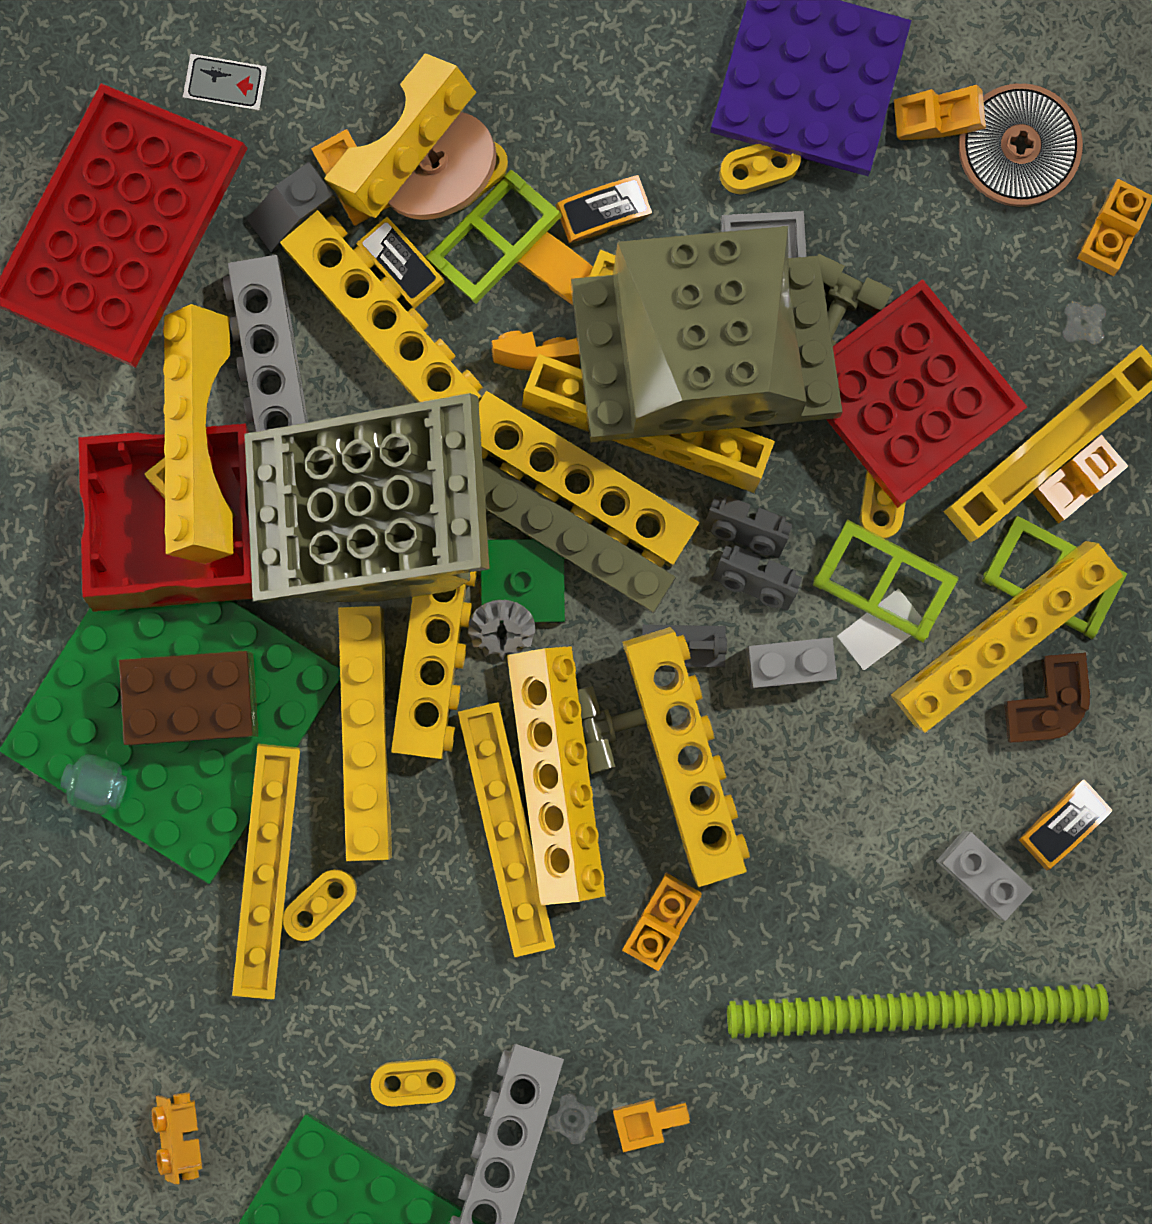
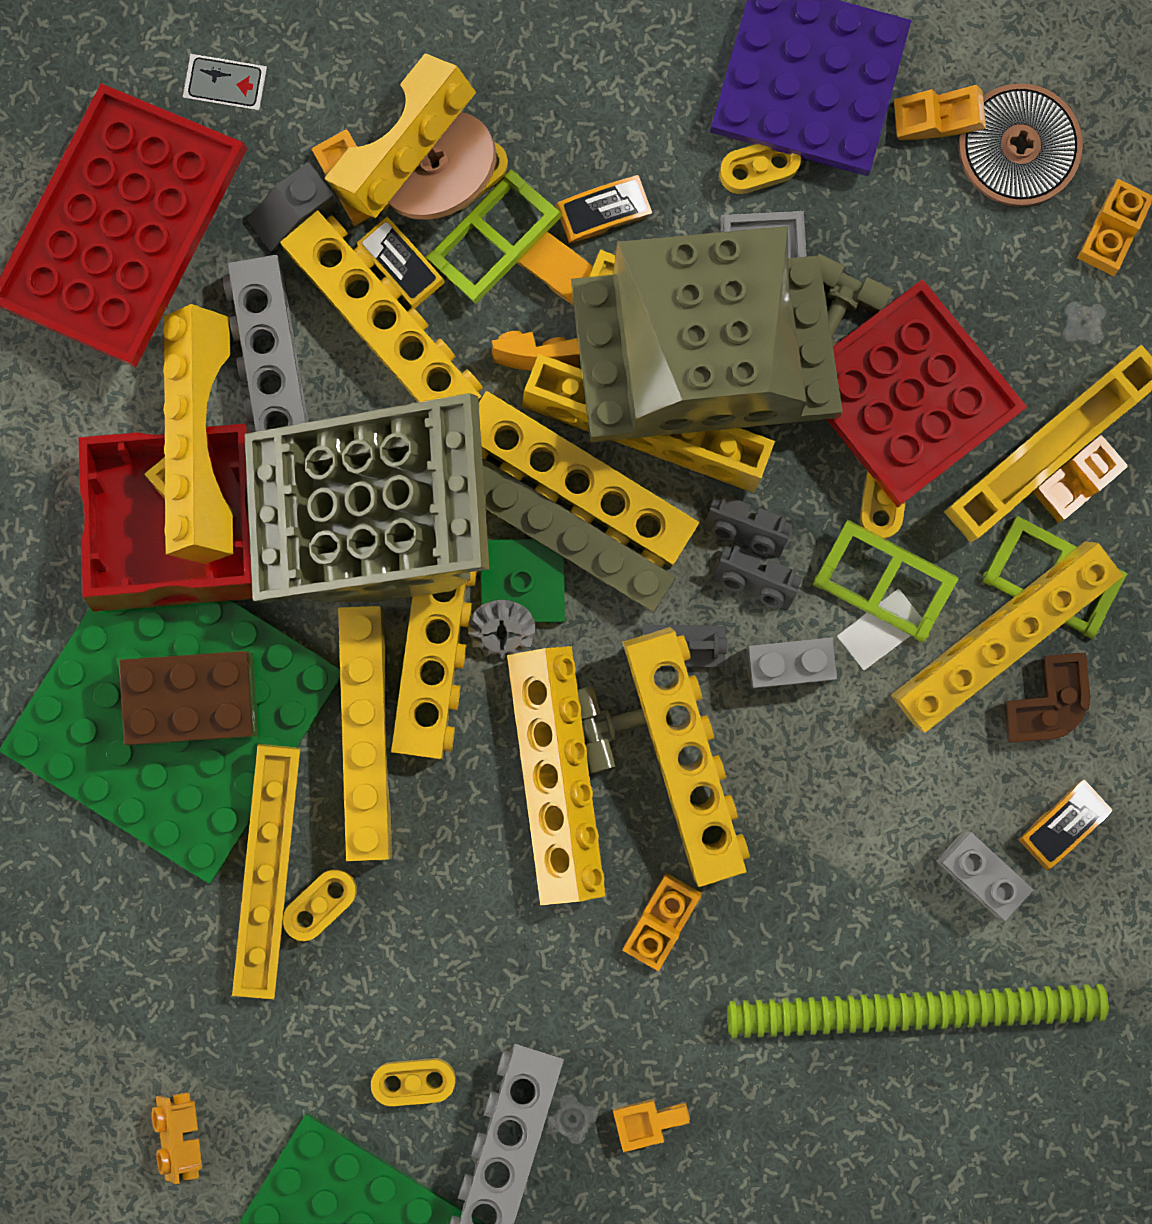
clear light blue head [61,754,127,815] -> none
yellow plate [458,702,555,958] -> none

